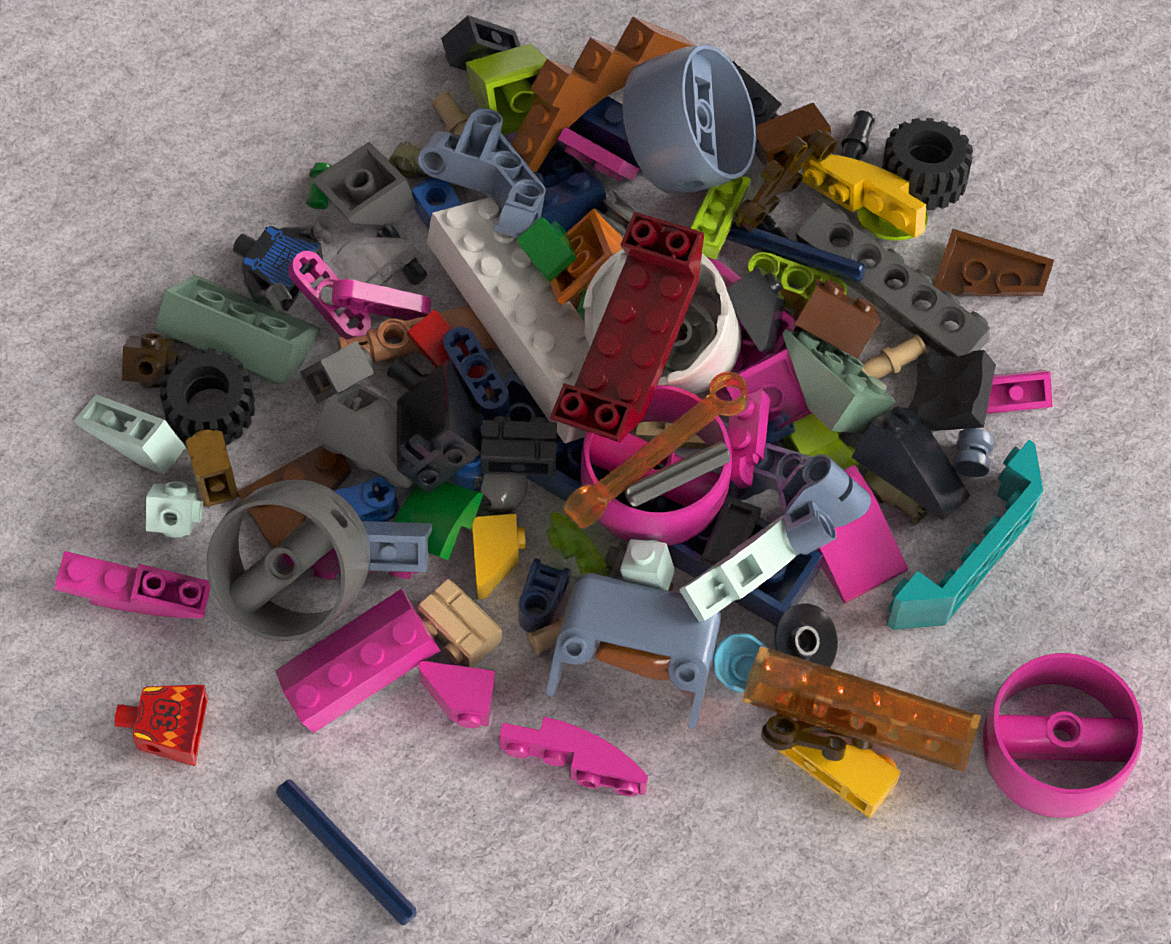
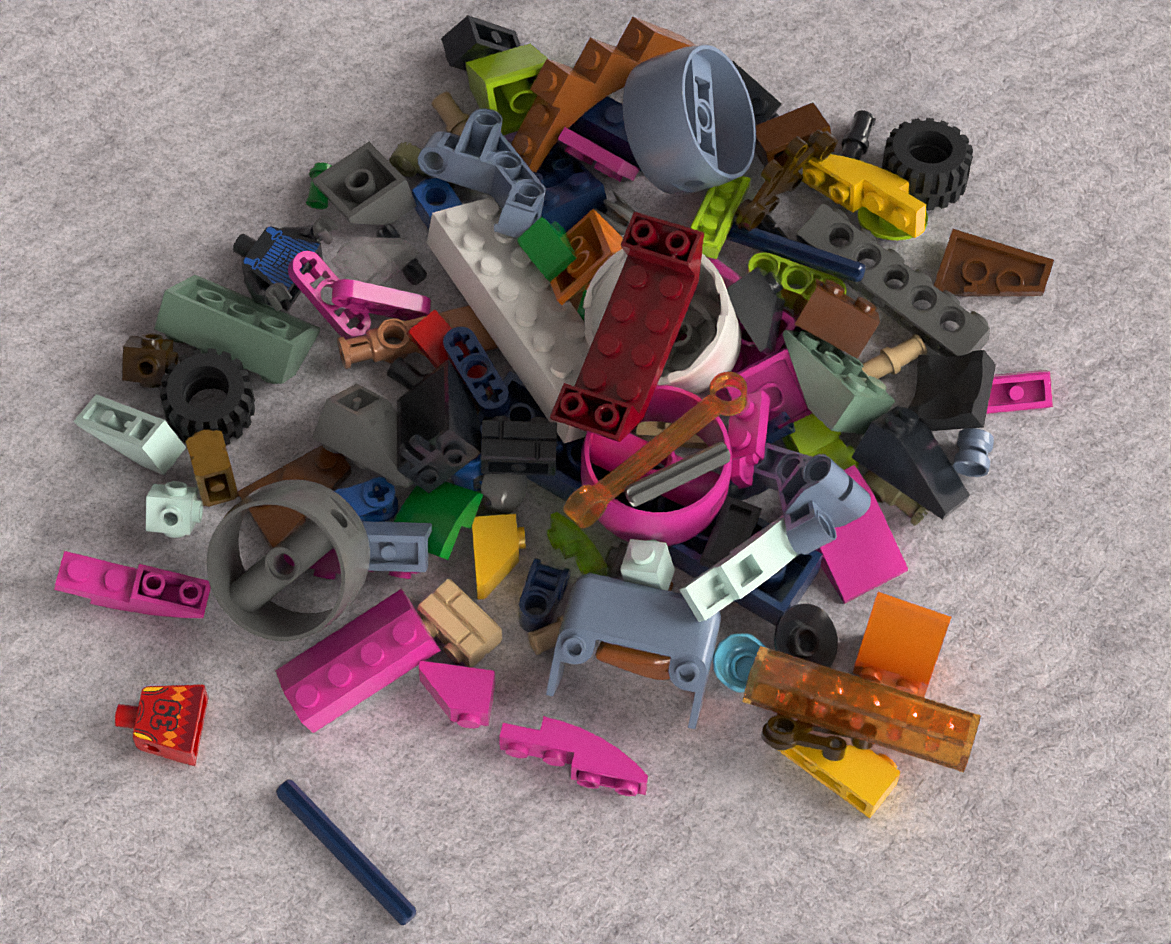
dark grey slope [300,341,374,403] -> none
teal slope [887,439,1043,630] -> none
dark pink cylinder [983,653,1143,818] -> none
none -> orange slope [853,592,952,698]

